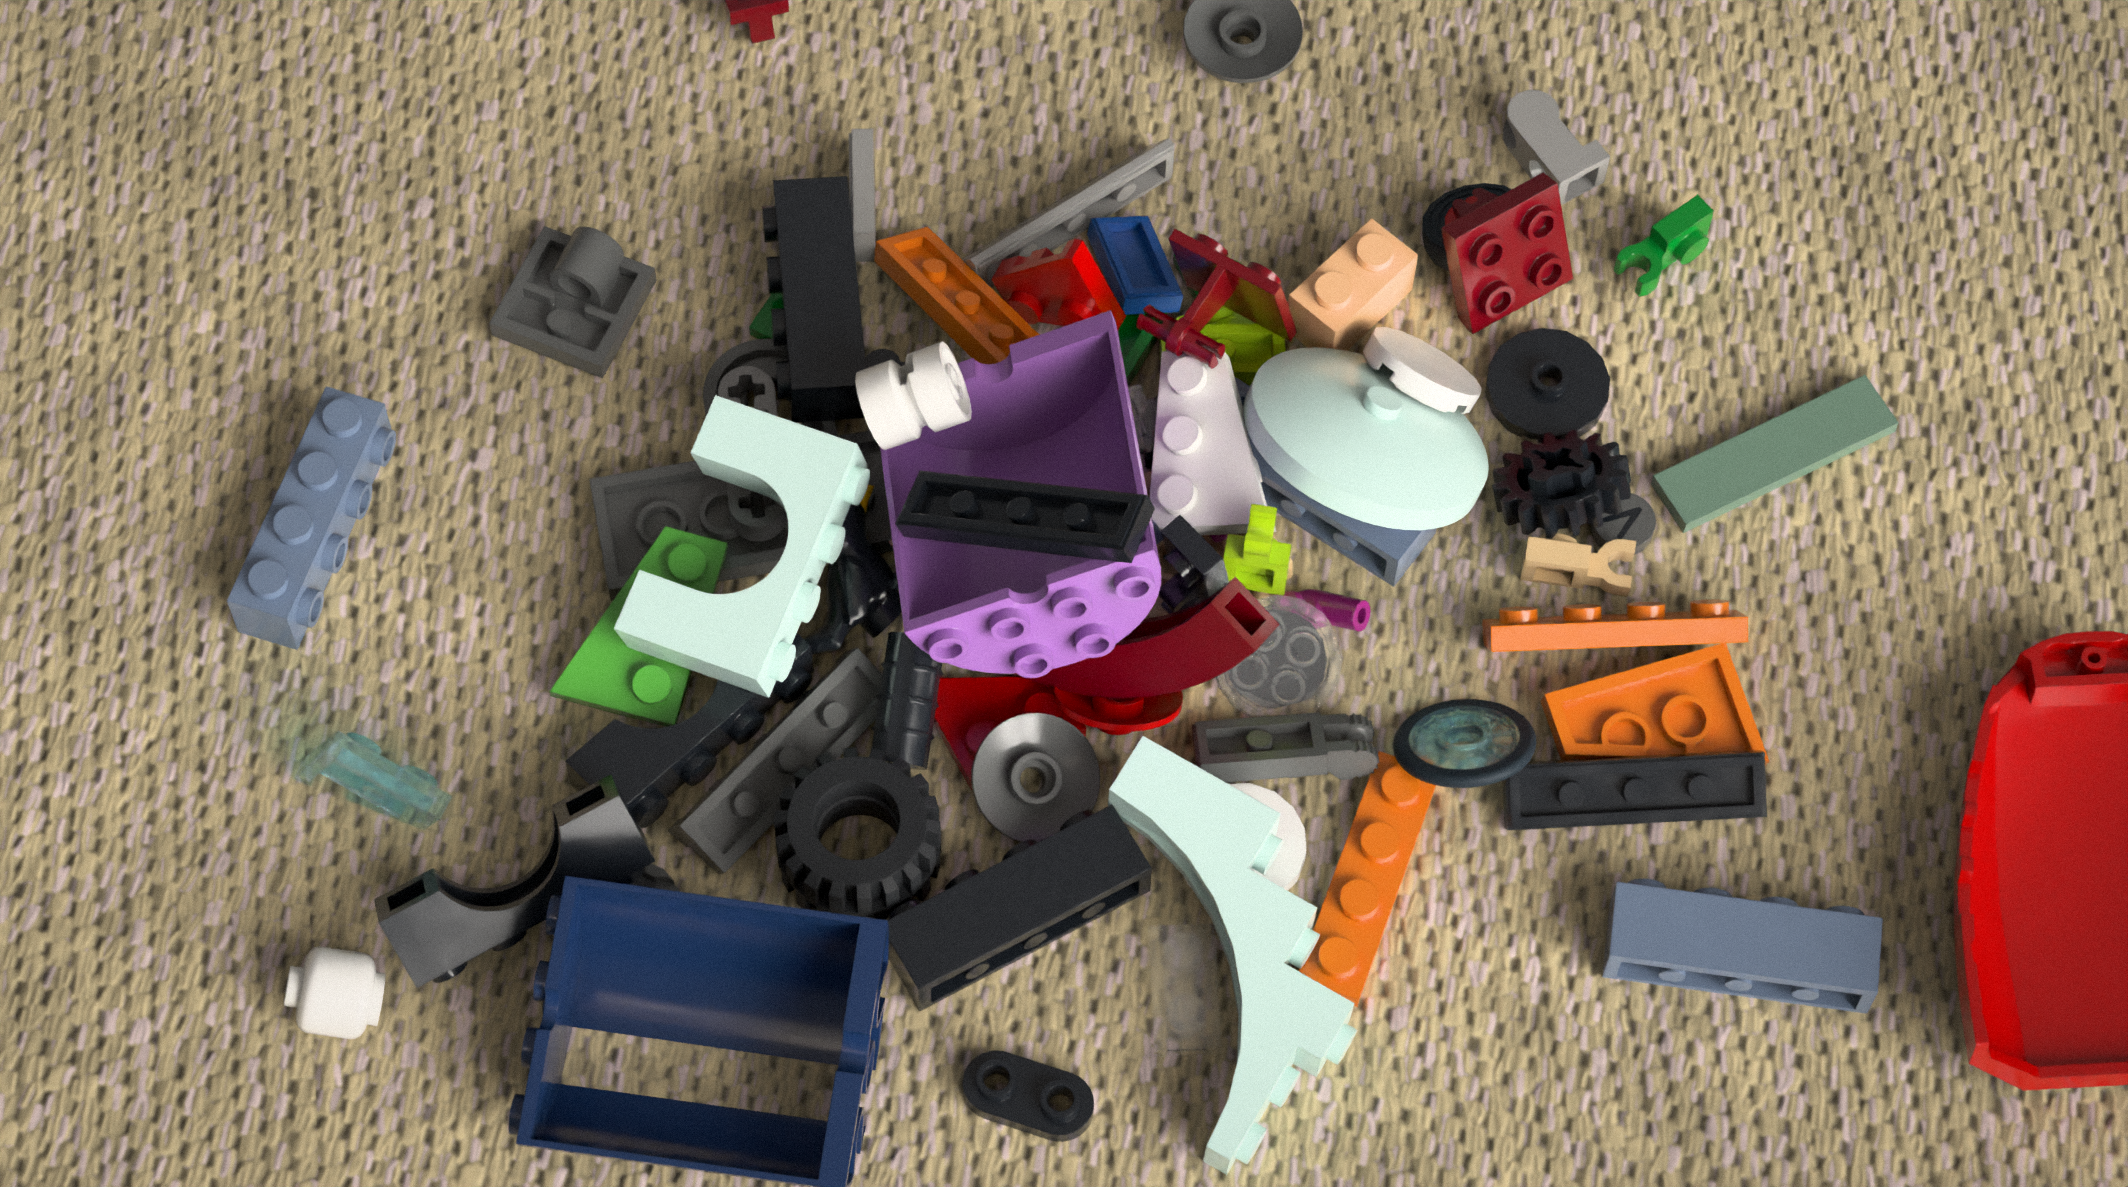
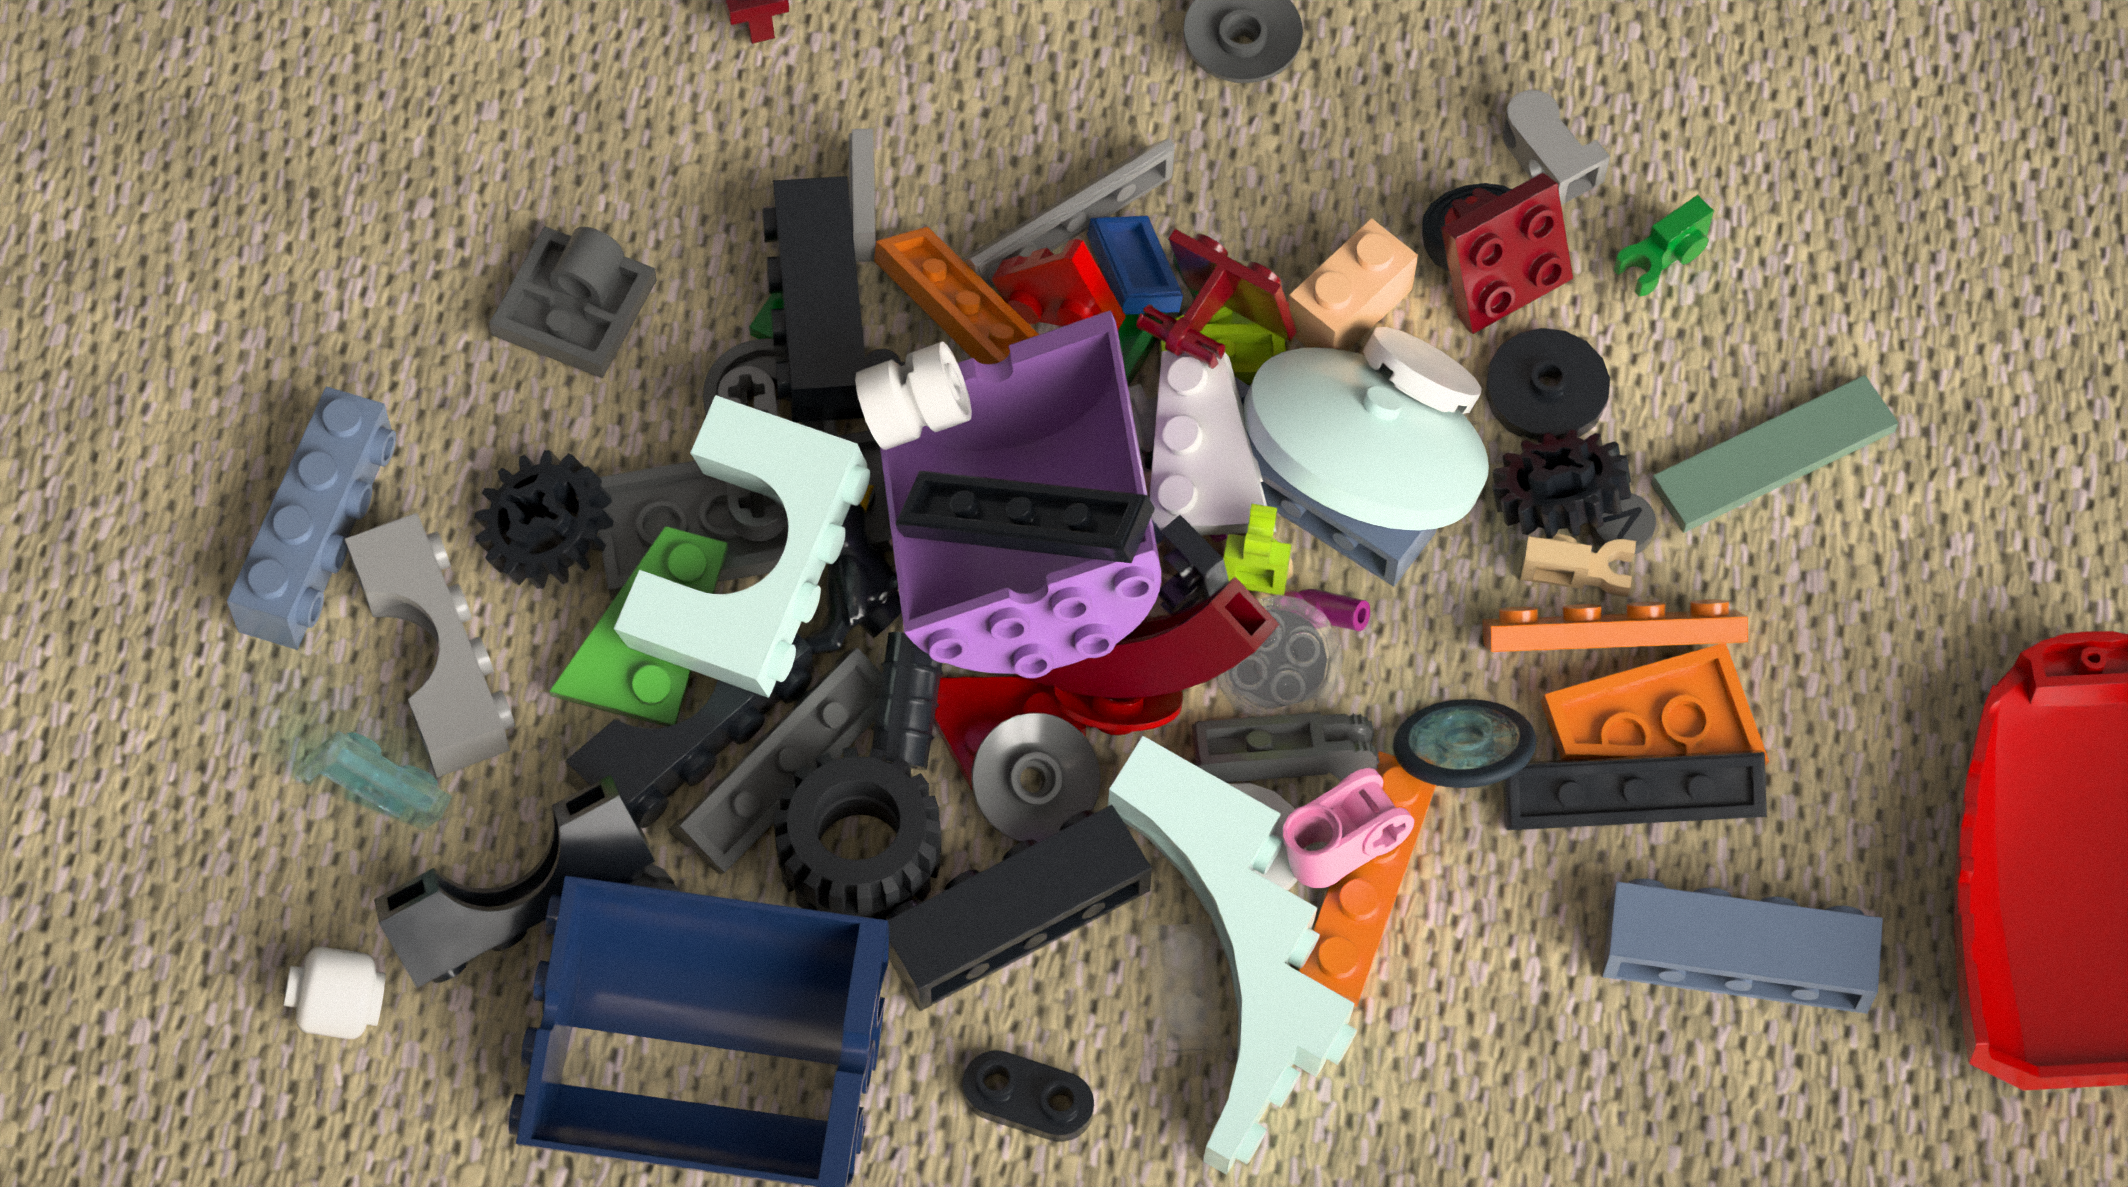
none -> light grey arch [345,513,515,778]
none -> black gear [474,450,614,589]
none -> bright pink piece [1283,768,1414,888]

